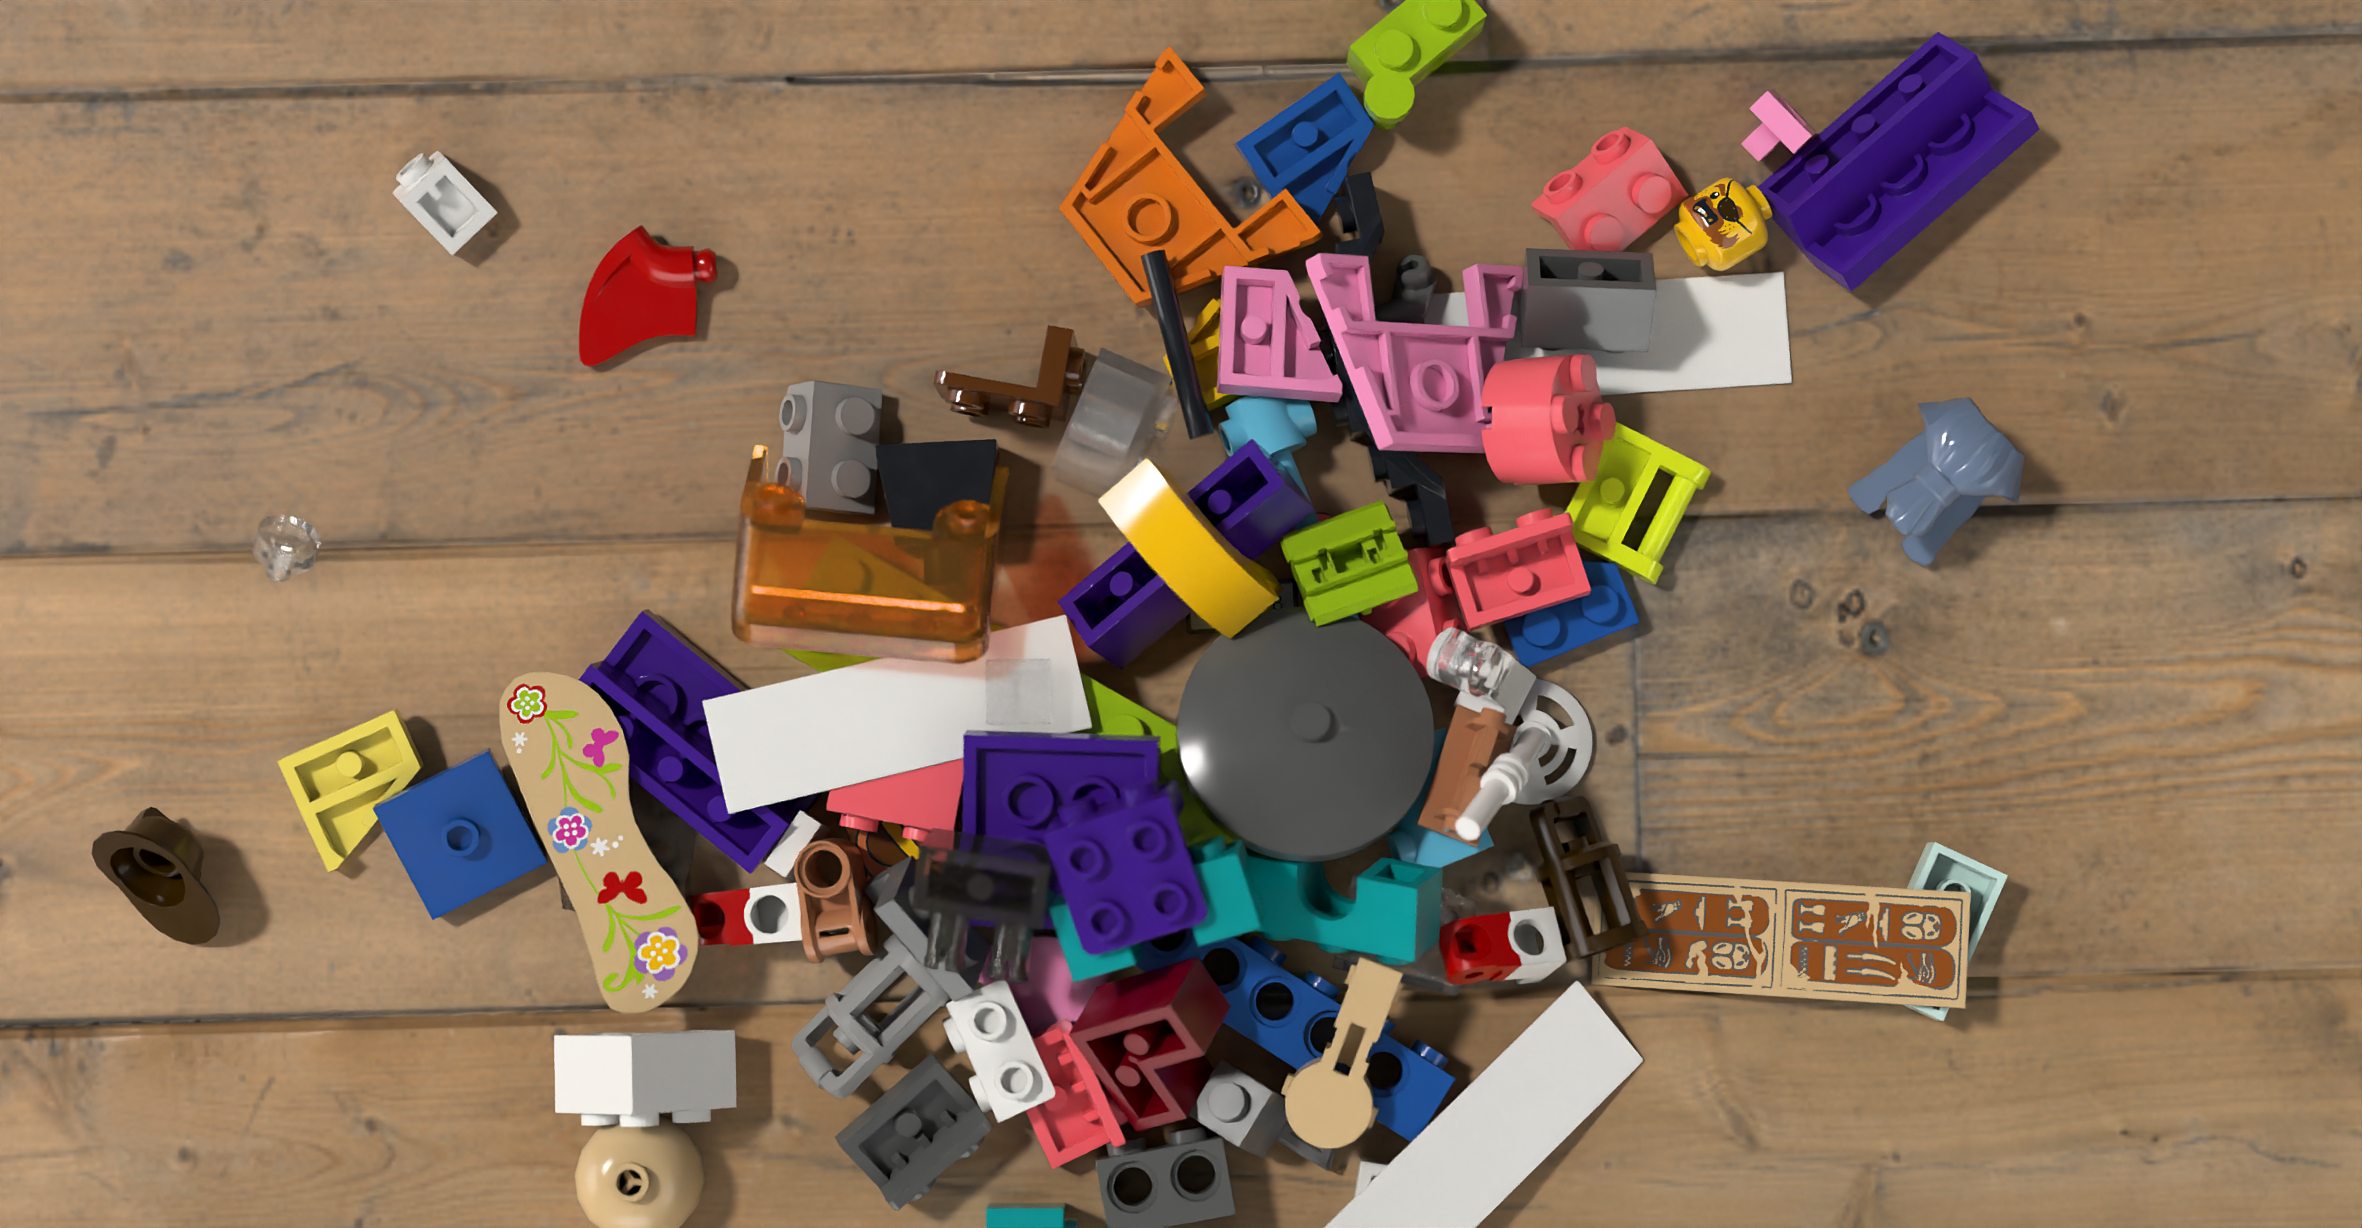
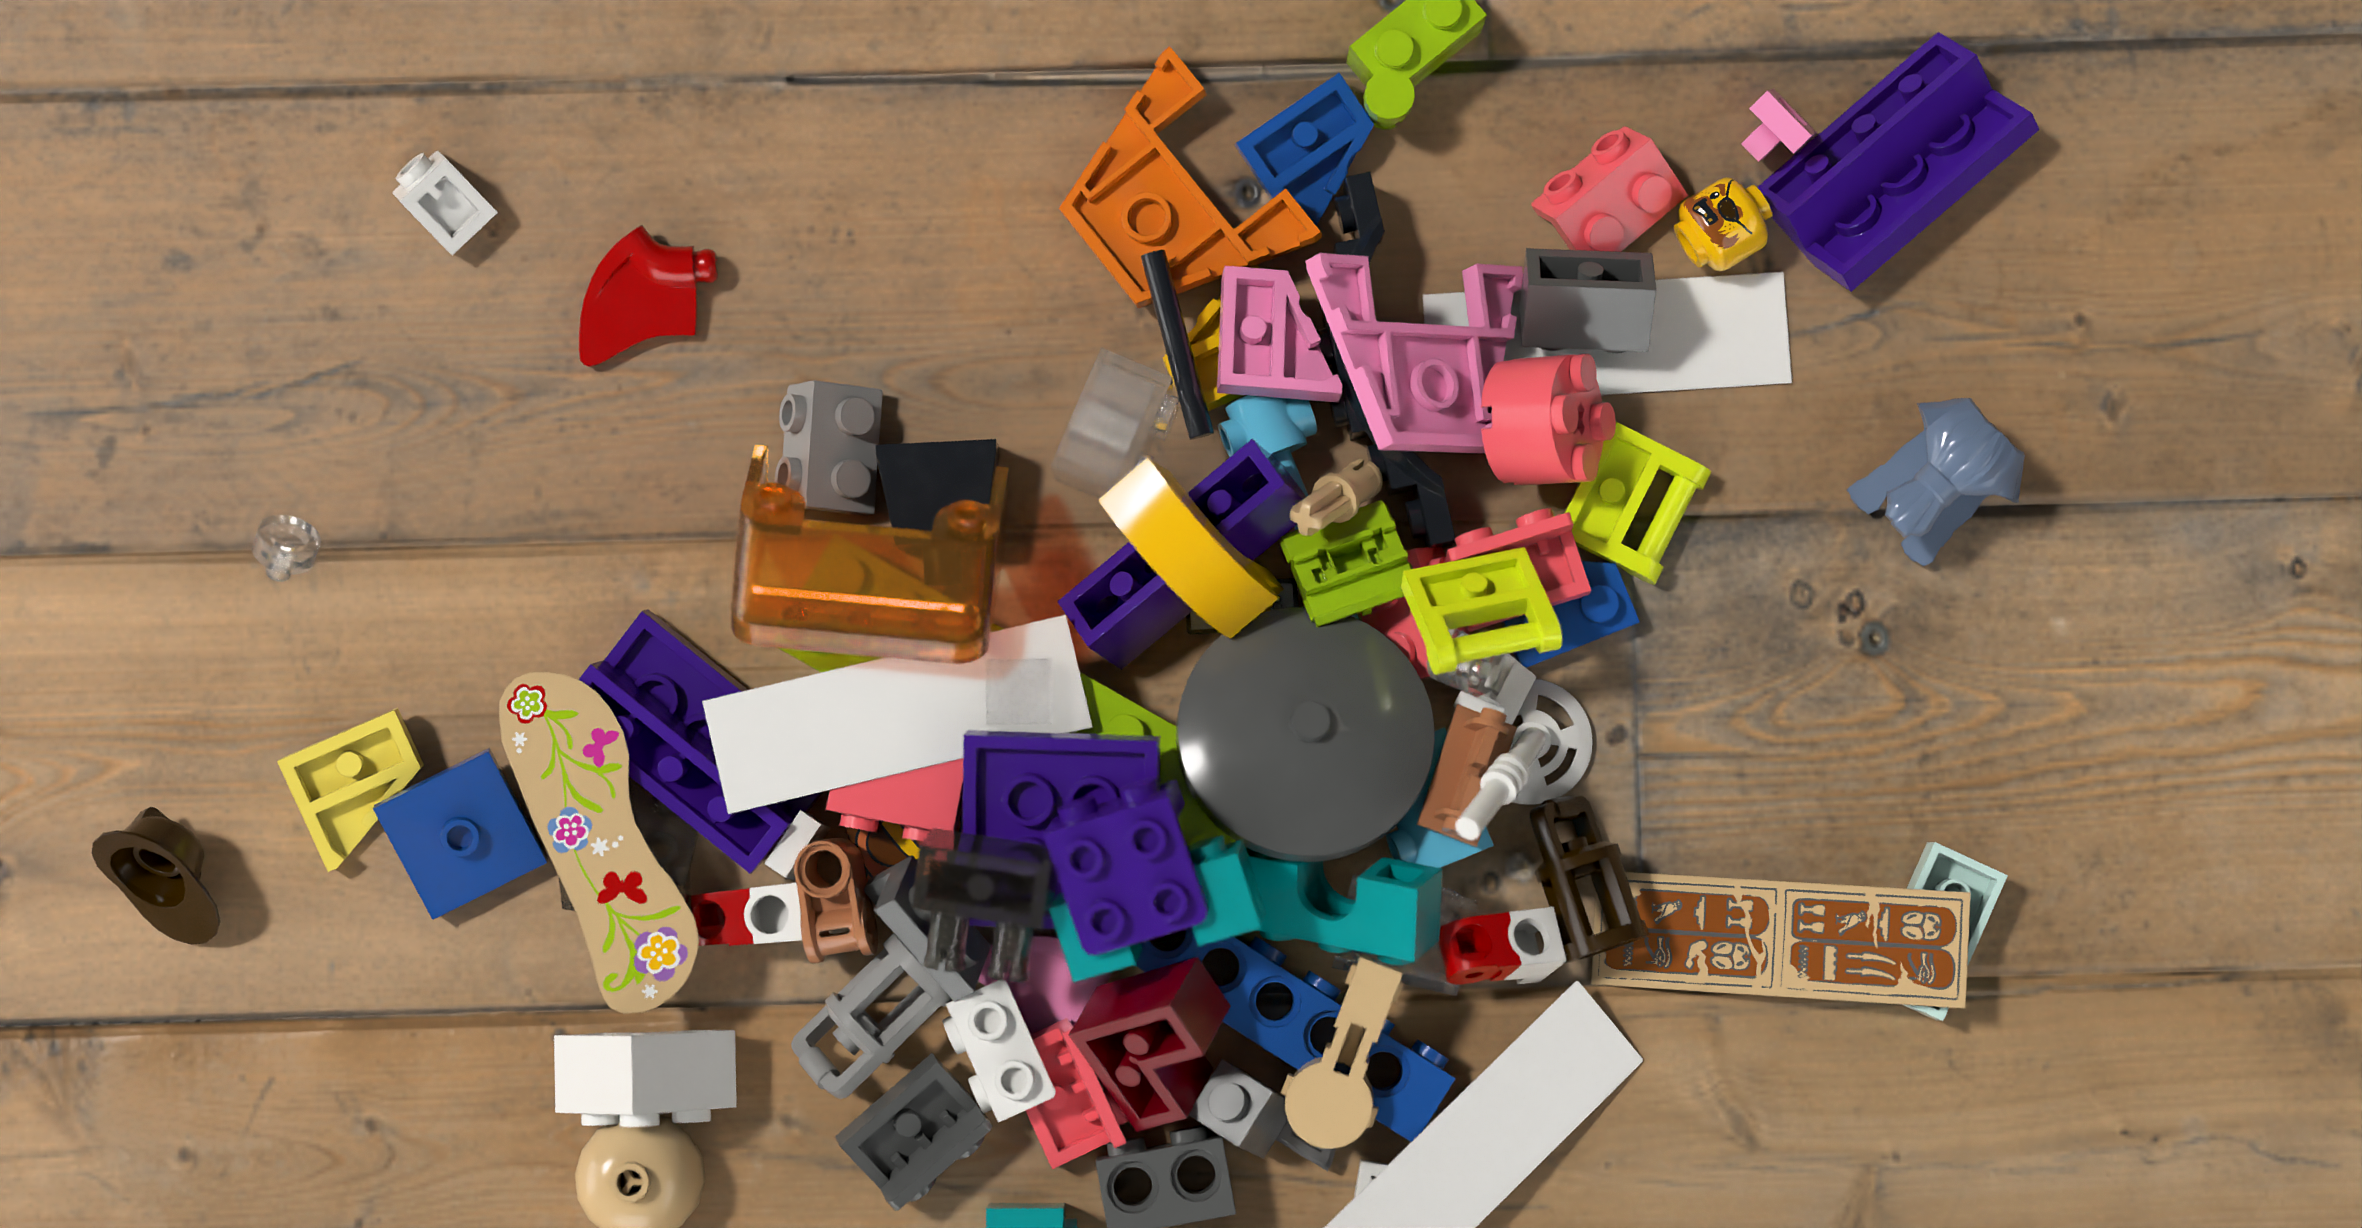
reddish brown bracket [933,325,1088,429] -> none
dark grey arm [1374,254,1436,324] -> none
none -> tan axle [1290,459,1383,536]
none -> neon yellow plate [1401,546,1562,675]

